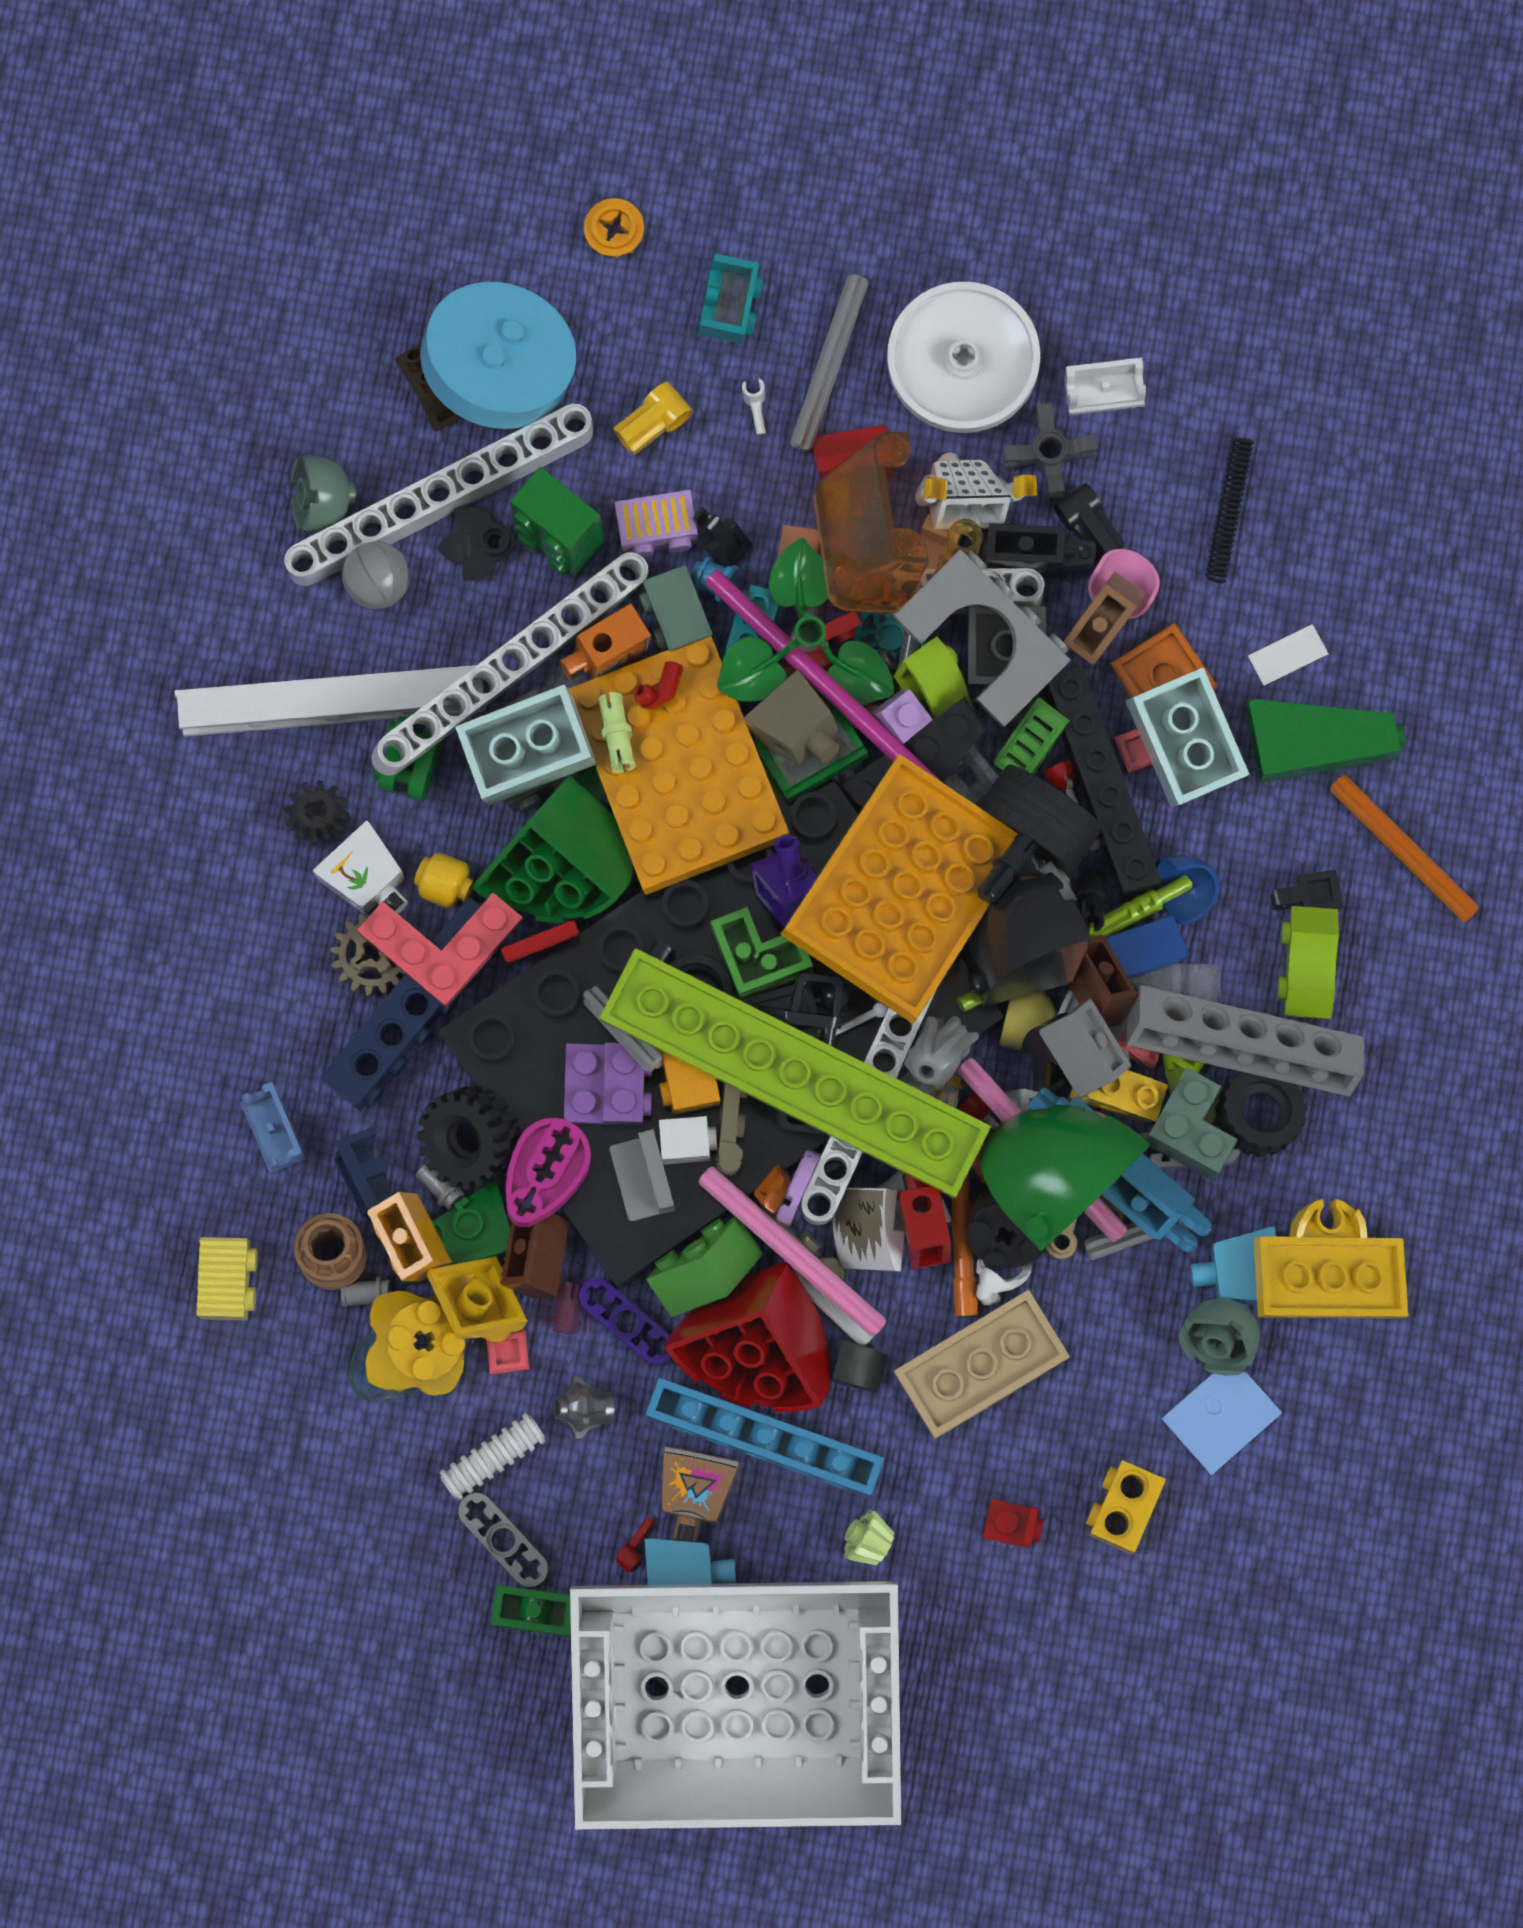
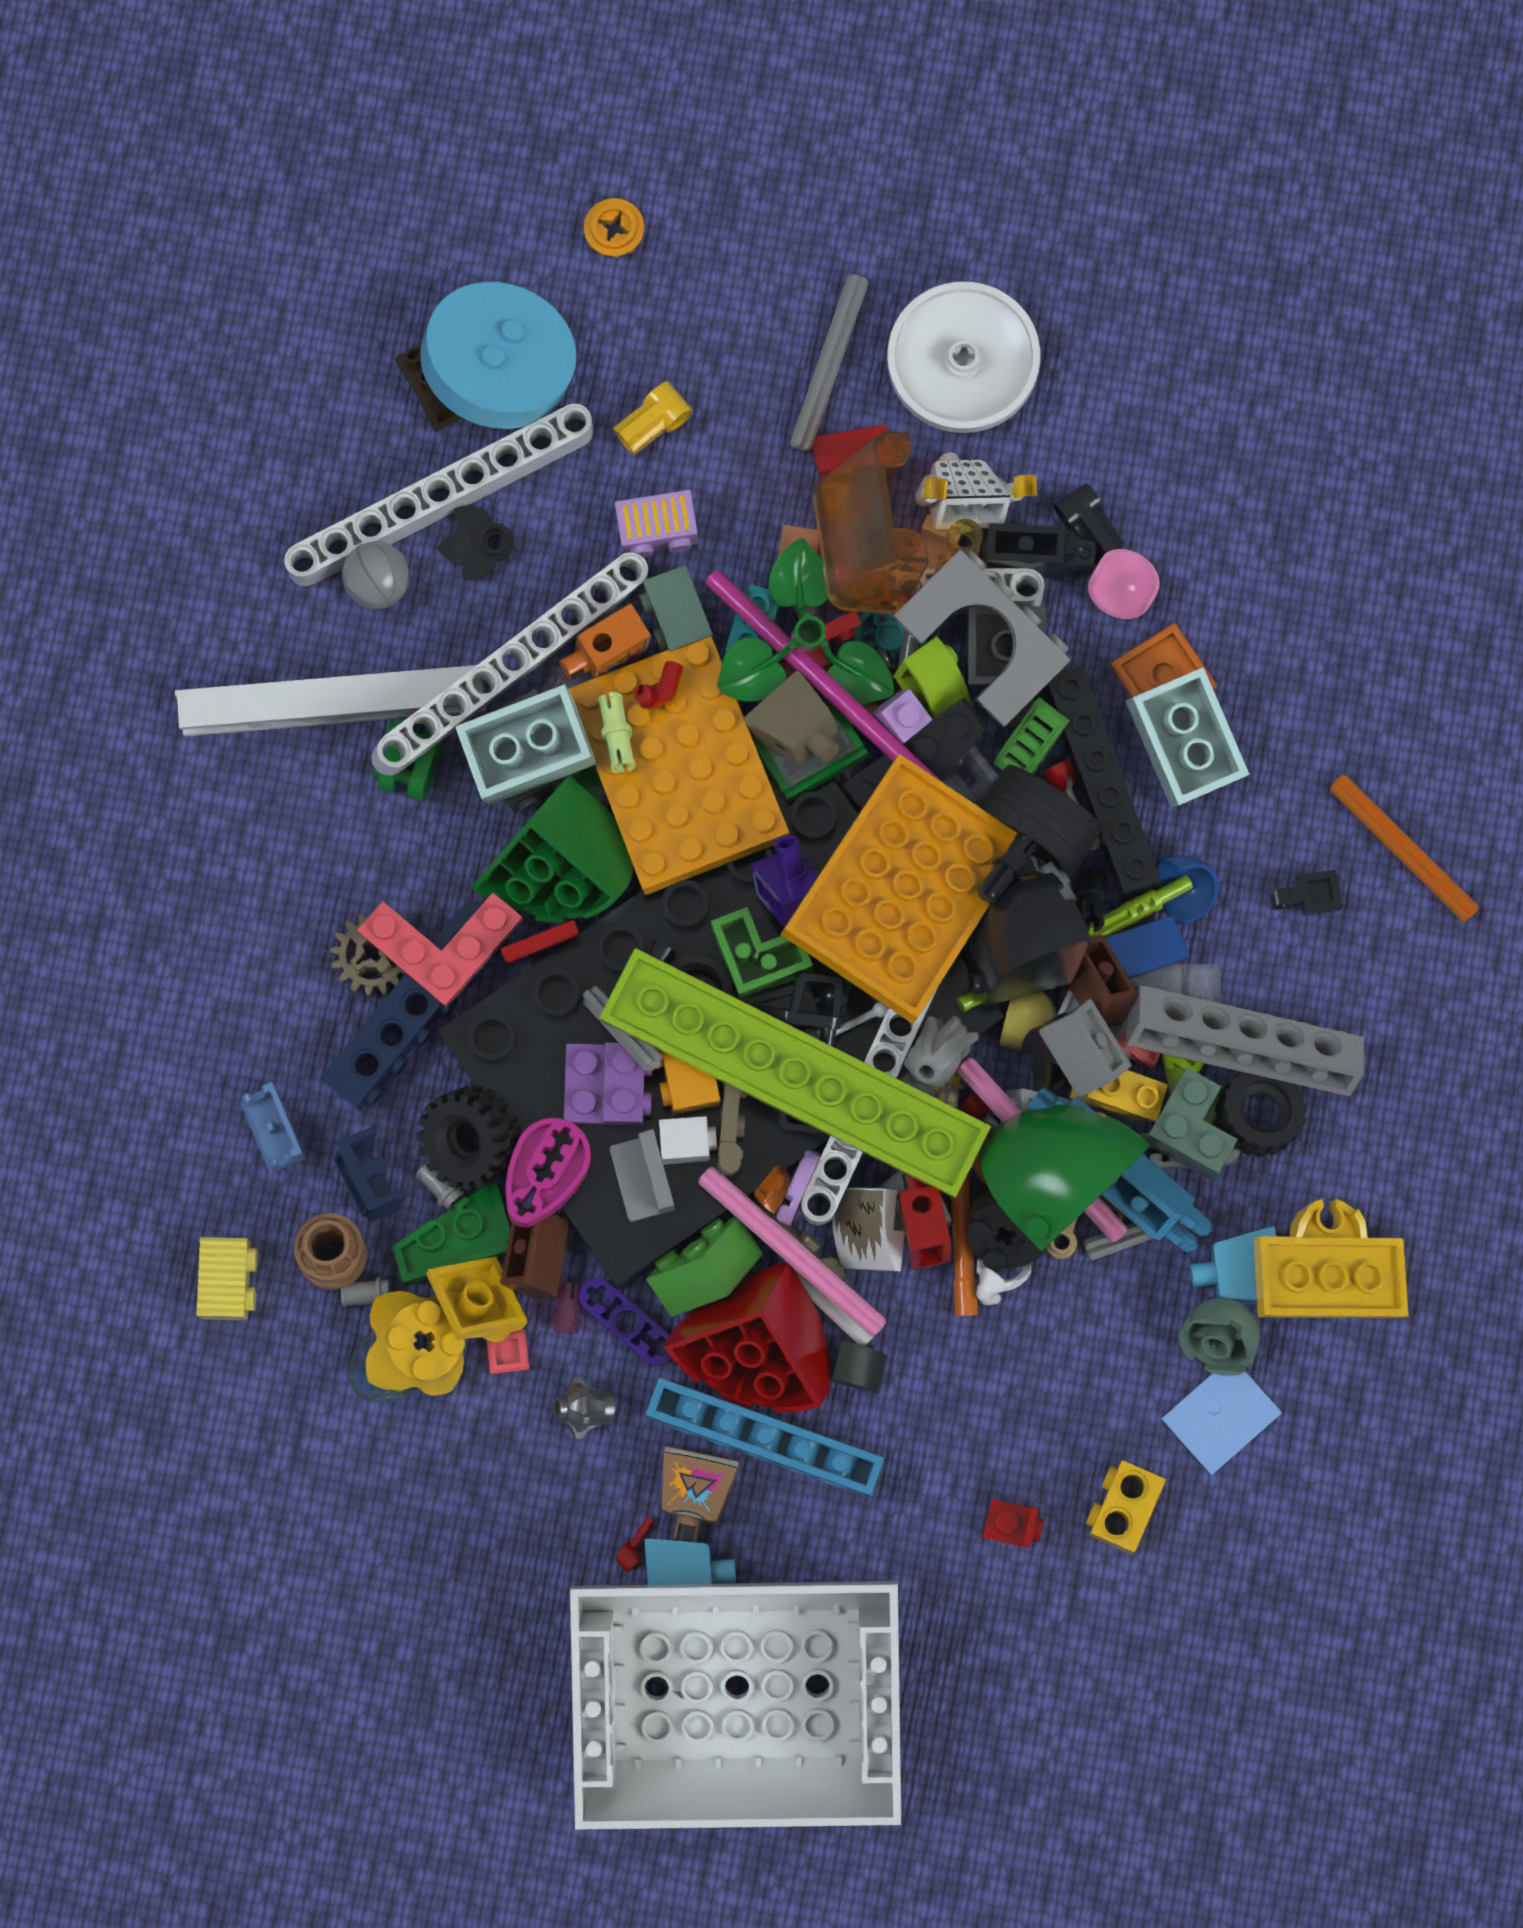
clear smoke gear [284,780,350,847] -> none
sand green cylinder [291,455,356,532] -> none
white torso [313,820,408,914] -> none
light orange brick [367,1192,452,1282] -> none
yellow head [414,852,475,909] -> none
white piece [440,1413,545,1501] -> none
light grey beam [458,1493,549,1588] -> none
green brick [491,1584,571,1638] -> none
green brick [510,467,605,580] -> none
dark azure brick [690,556,739,603] -> none
black plate [692,507,753,567] -> none
teal window [696,253,764,344] -> none
white hand [742,379,766,435] -> none
yellowish green piece [844,1510,894,1565] -> none
tan plate [893,1290,1070,1440] -> none
dark grey pin [1003,403,1097,501] -> none
medium nougat brick [1063,571,1146,666] -> none
white hinge [1064,358,1146,415] -> none
coral tile [1113,729,1153,775] -> none
black piece [1205,437,1254,584] -> none
green slope [1245,699,1405,783] -> none
white sticker [1248,624,1328,685] -> none
lime brick [1277,906,1339,1019] -> none

